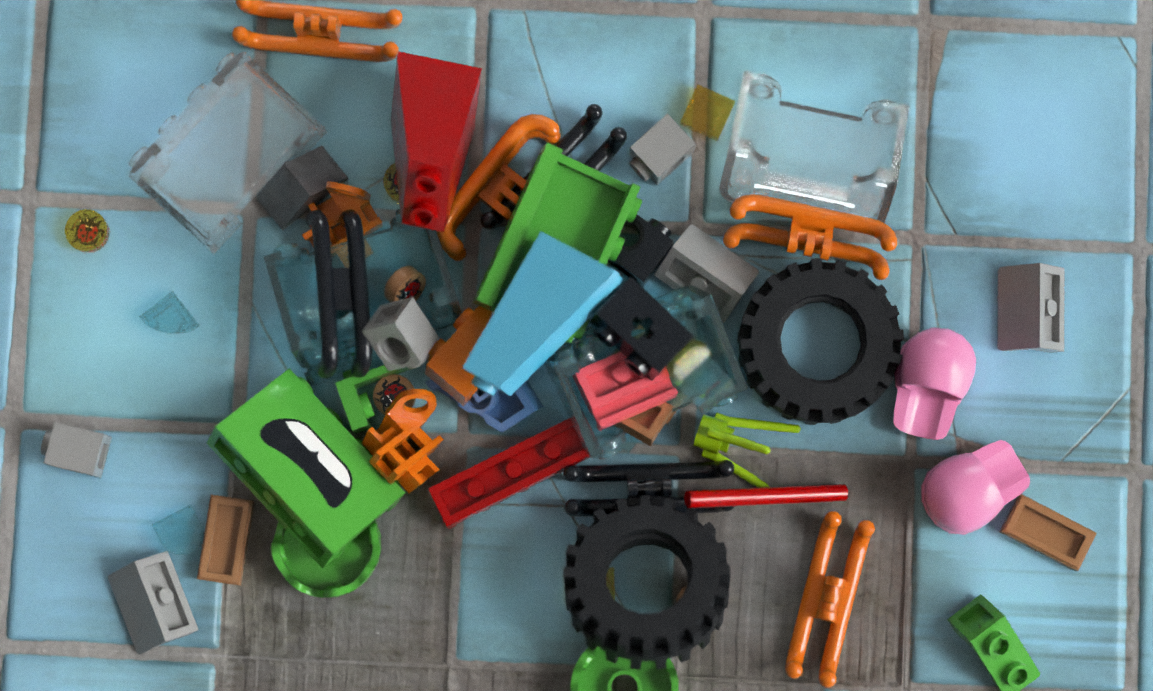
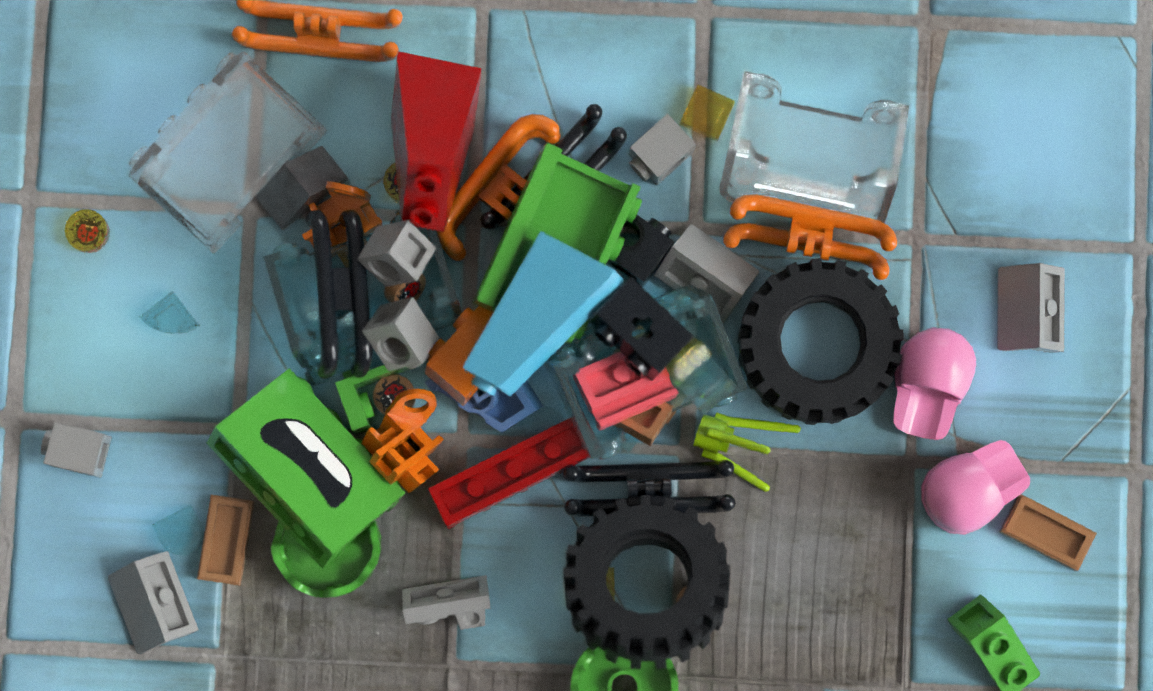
red bar [684,484,848,508] -> none
orange piece [785,511,875,688] -> none
none -> light grey brick [357,220,436,287]
none -> light grey hinge [402,575,490,630]

